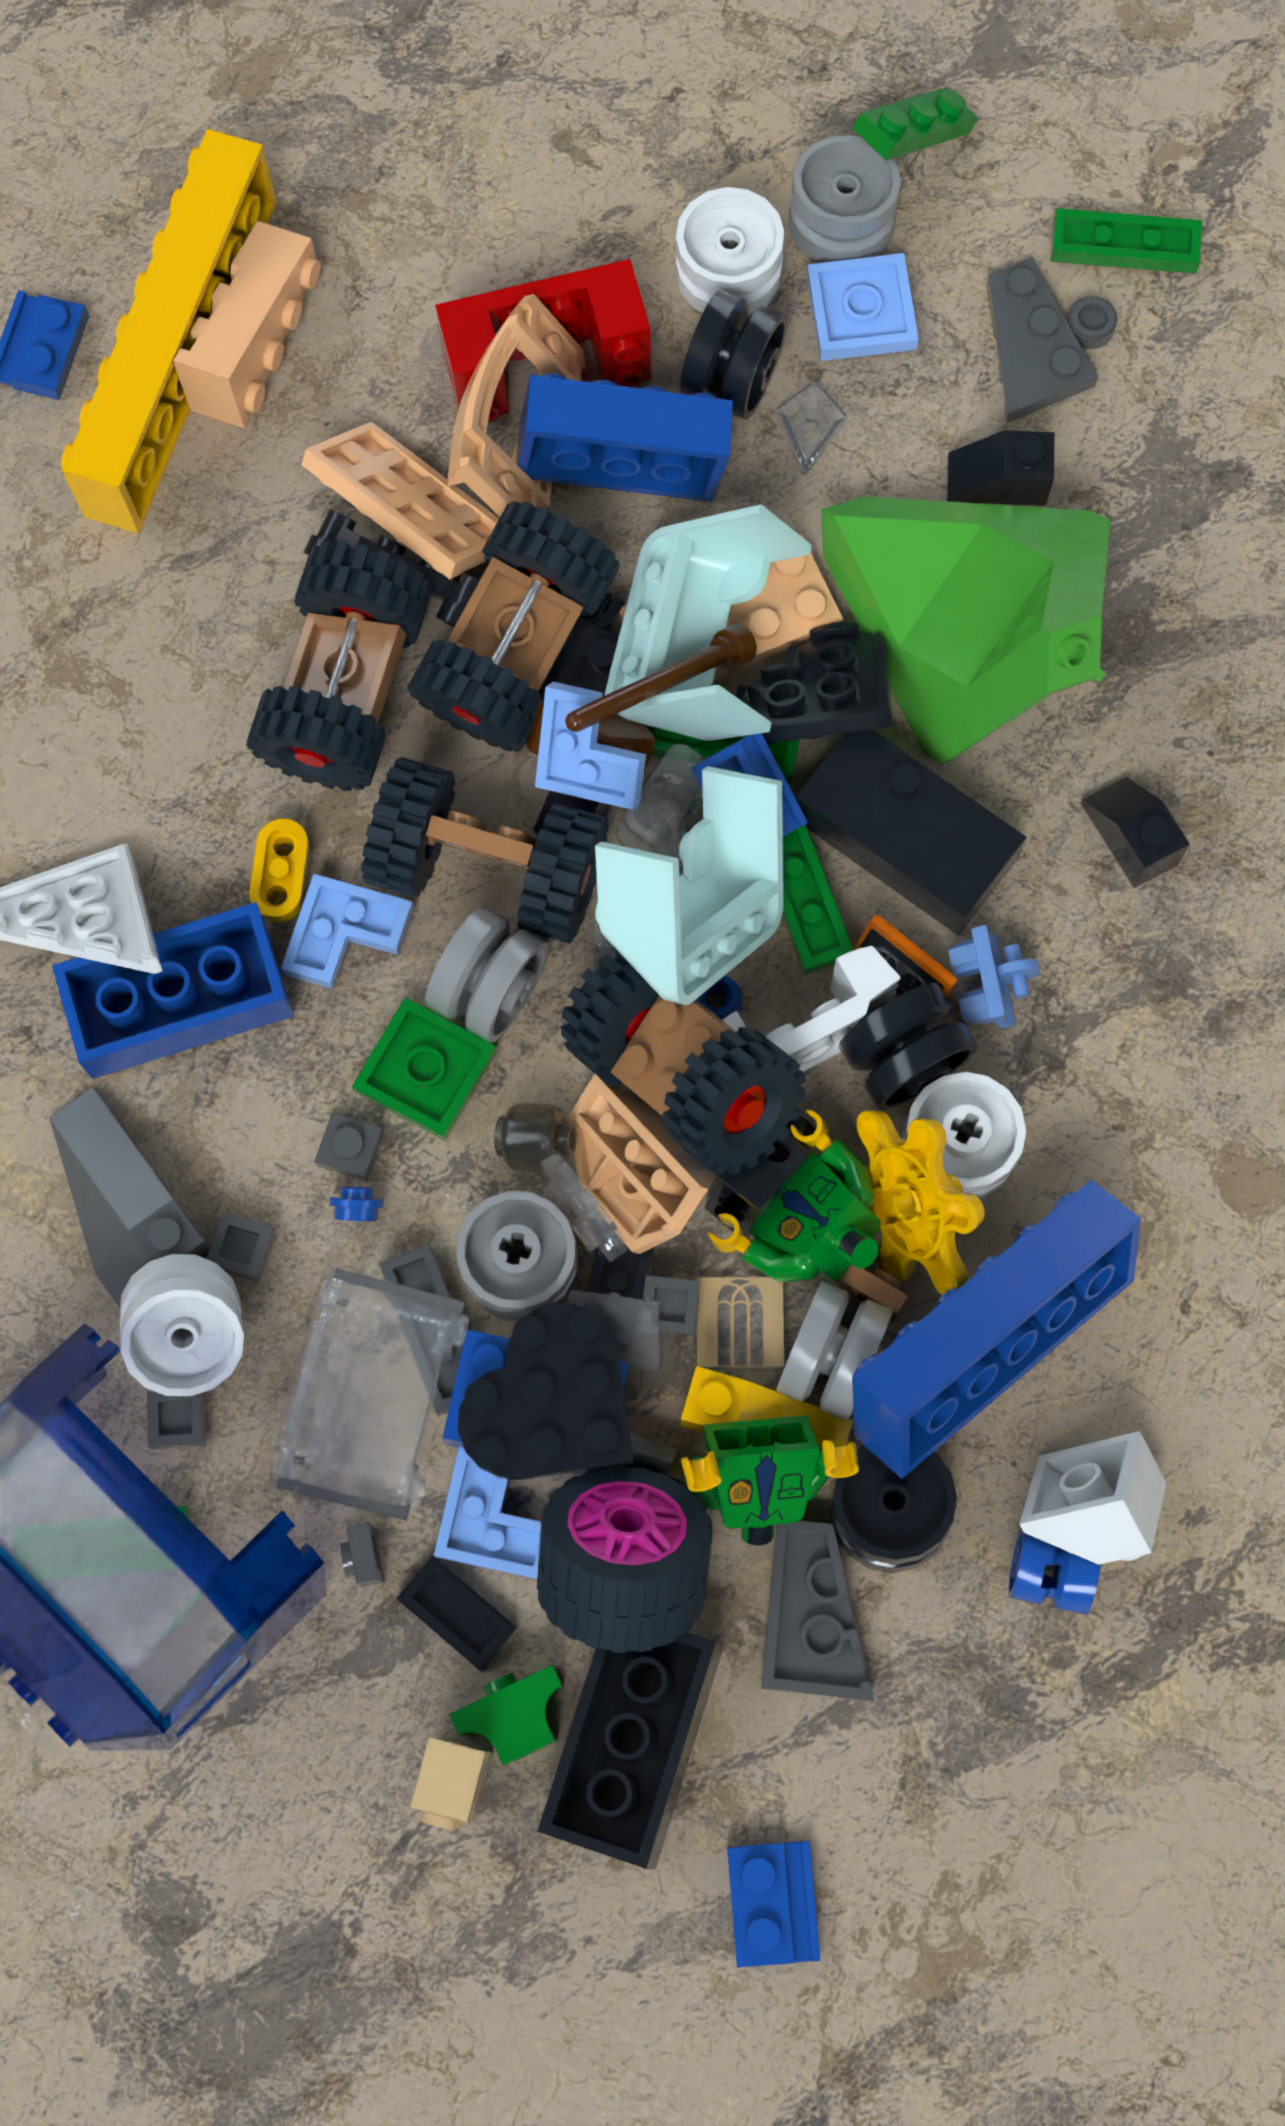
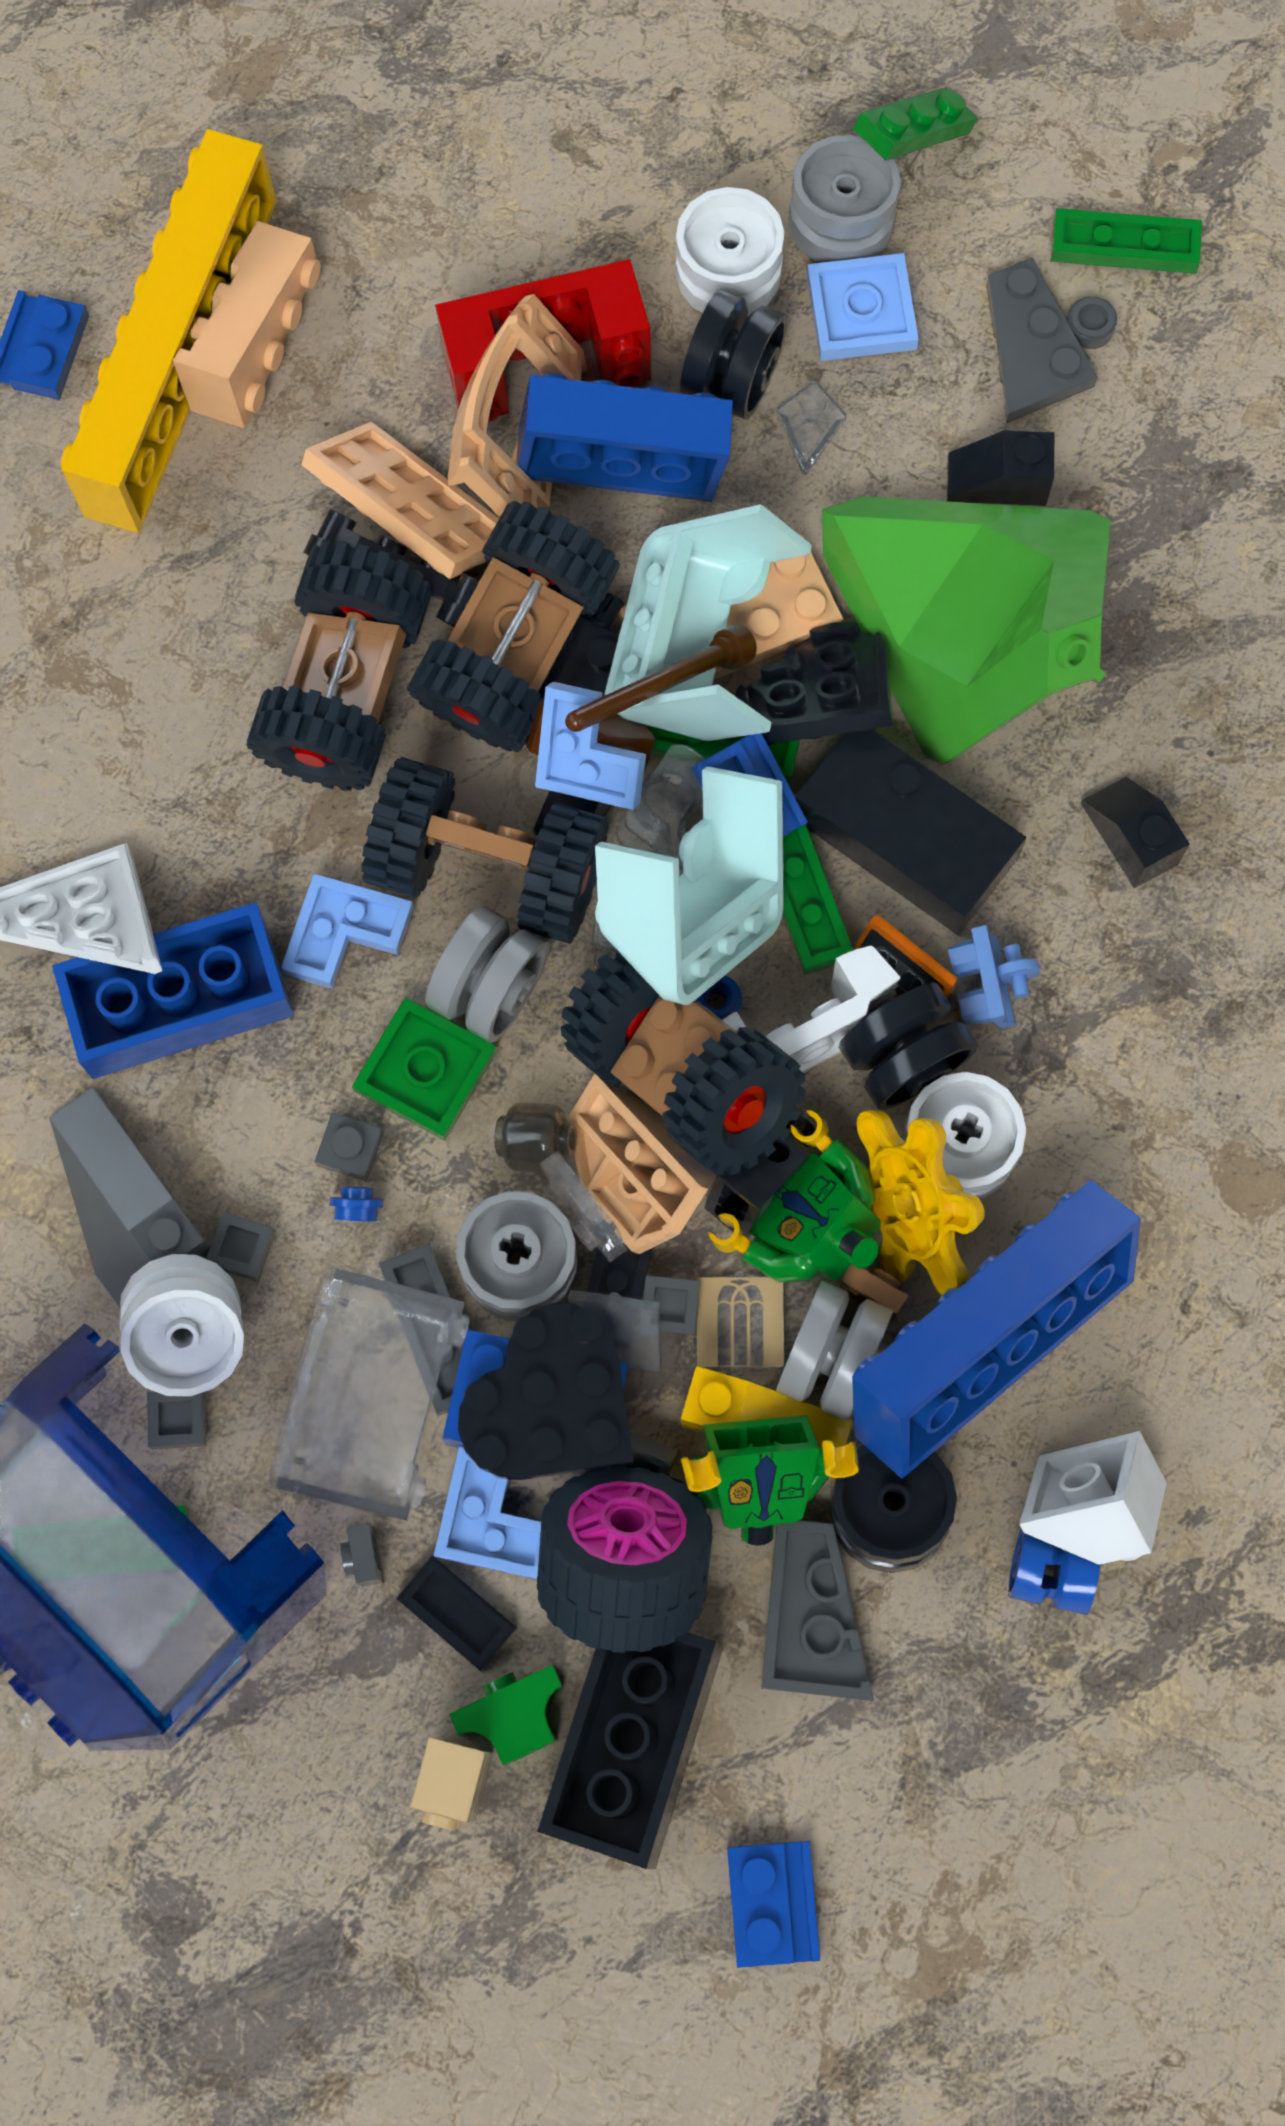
yellow plate [249,819,311,923] -> none

